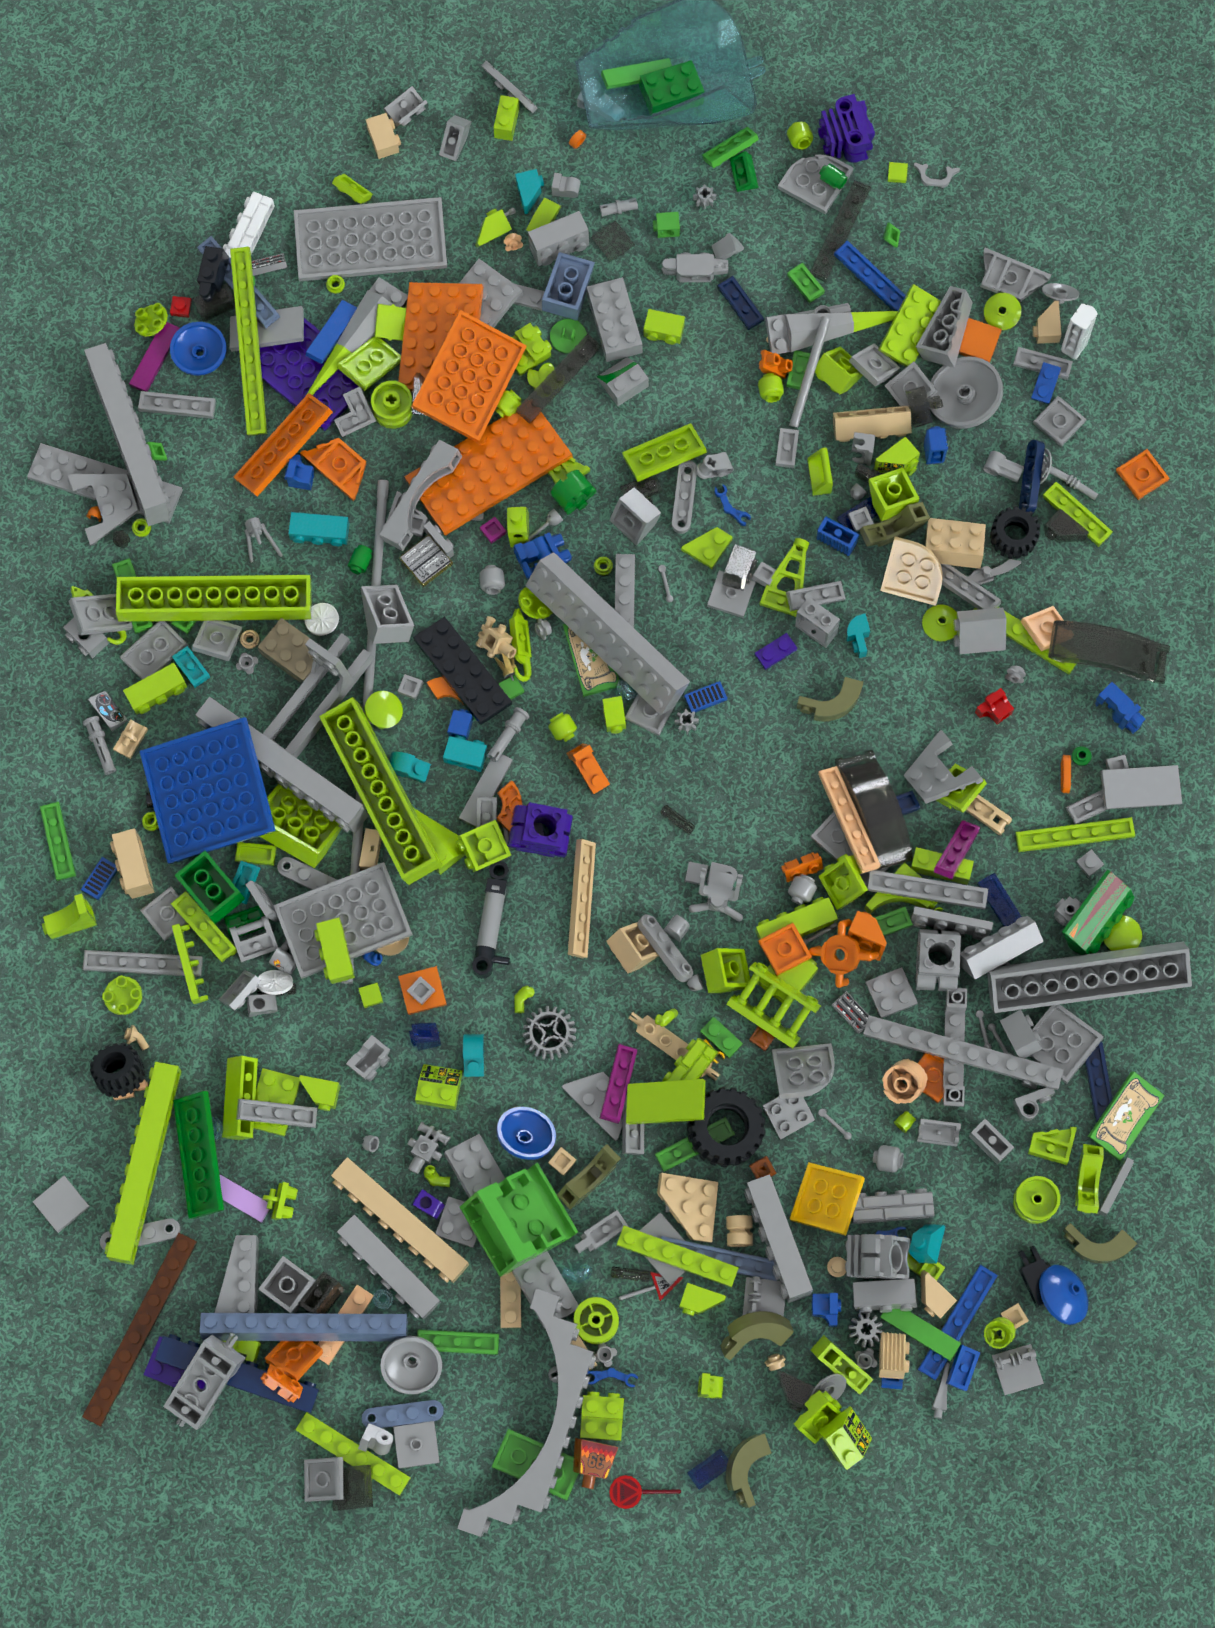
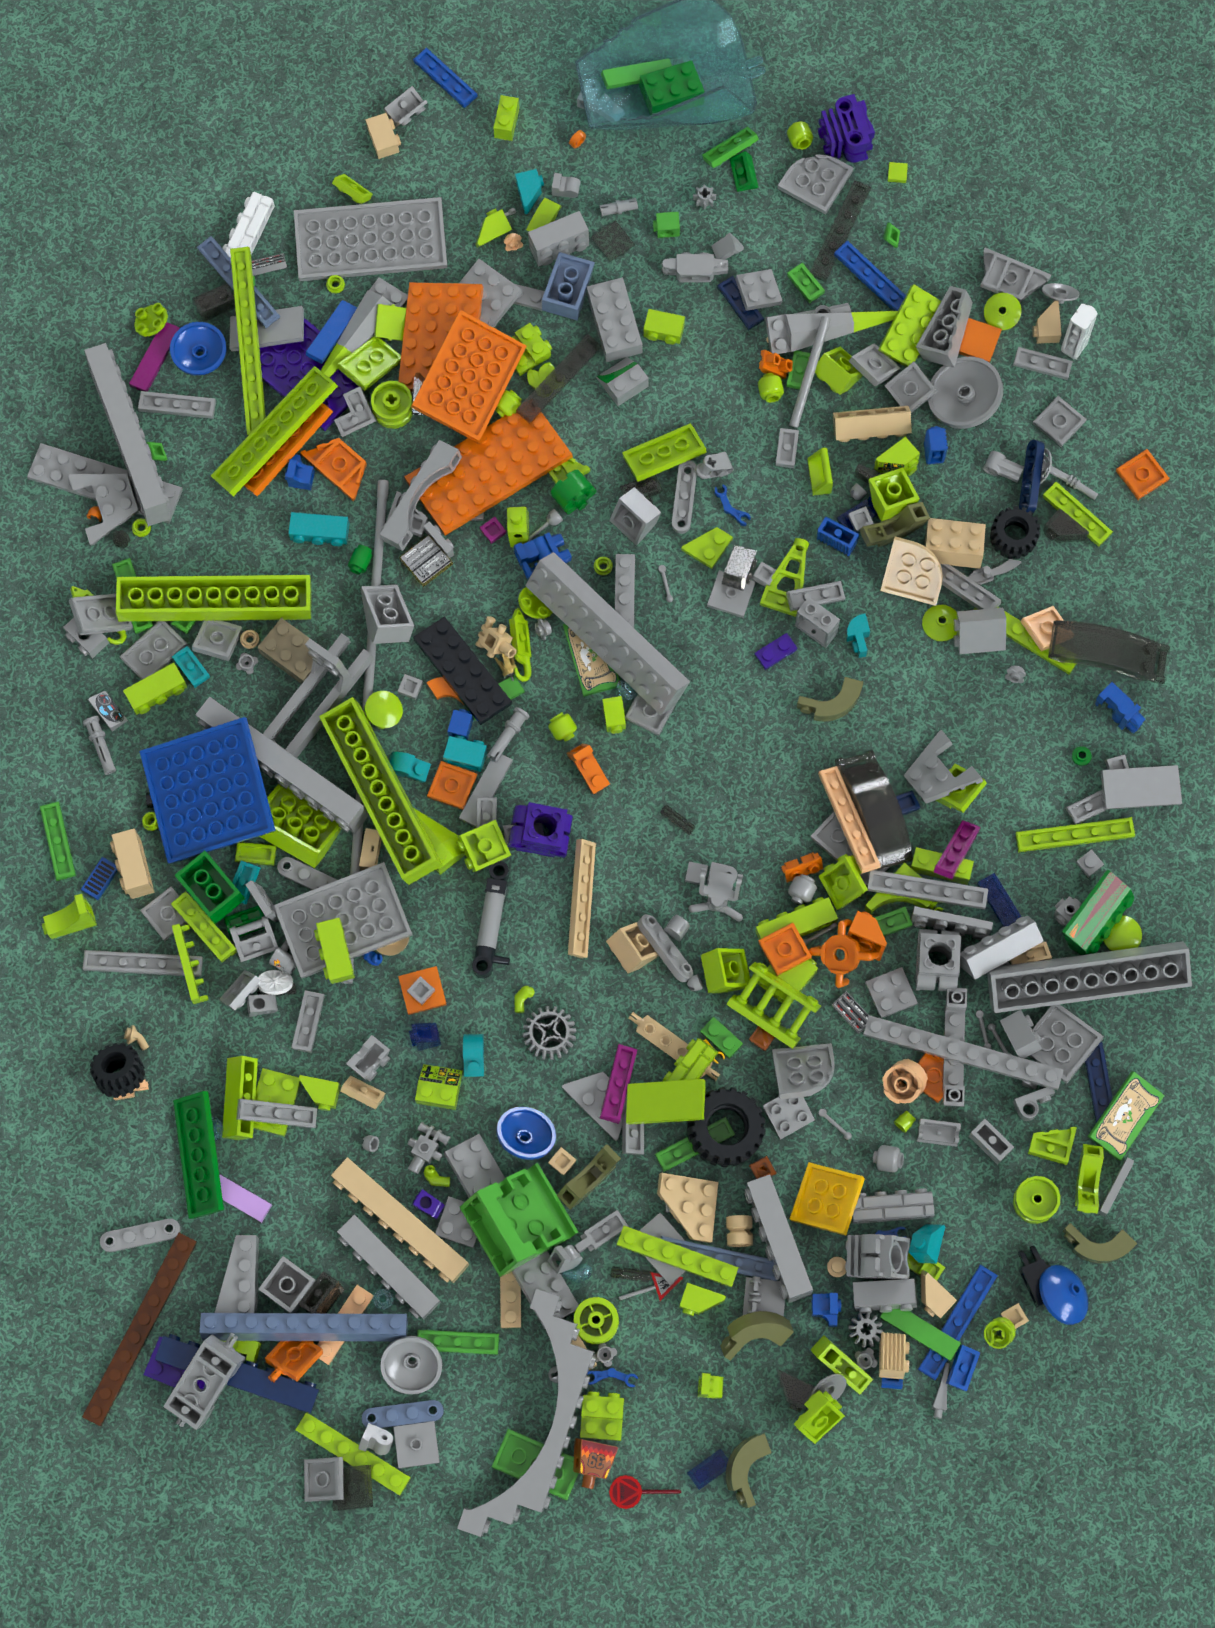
light grey tile [33,1176,90,1233] -> none
lime dish [102,975,143,1015] -> none
lime brick [105,1062,181,1265] -> none
tan hips [113,719,148,759] -> none
red plate [170,296,192,318] -> none
black hinge [197,246,229,302] -> none
light grey plant [244,517,283,563] -> none
orange hinge [260,1363,303,1403] -> none
lime hips [262,1182,298,1220] -> none
white wheel [304,603,339,636] -> none
lime tile [358,983,383,1008] -> none
light grey slope [439,115,472,161] -> none
light grey head [479,565,505,595] -> none
light grey plate [481,61,538,114] -> none
orange tile [497,780,522,833] -> none
bright green piece [550,319,587,354] -> none
lime arm [655,1009,678,1027] -> none
light grey gear [675,709,699,734] -> none
blue tile [684,681,727,713] -> none
tan plate [764,1354,786,1371] -> none
lime slope [818,1406,872,1470] -> none
green brick [819,163,848,190] -> none
light grey hinge [851,432,875,466] -> none
clear smoke plate [905,386,943,428] -> none
light grey helmet [914,163,960,188] -> none
tan plate [965,795,1012,836] -> none
red brick [975,688,1014,725] -> none
light grey hinge [992,1344,1044,1395] -> none
blue plate [1031,362,1061,404] -> none
orange tile [1061,755,1071,793] -> none
none -> lime plate [211,366,338,497]
none -> light grey plate [291,990,325,1053]
none -> tan plate [340,1075,386,1109]
none -> blue tile [413,48,478,108]
none -> orange tile [427,761,477,810]
none -> light grey leg [548,1245,582,1274]
none -> light grey plate [735,269,782,311]
none -> tan plate [1010,942,1052,965]

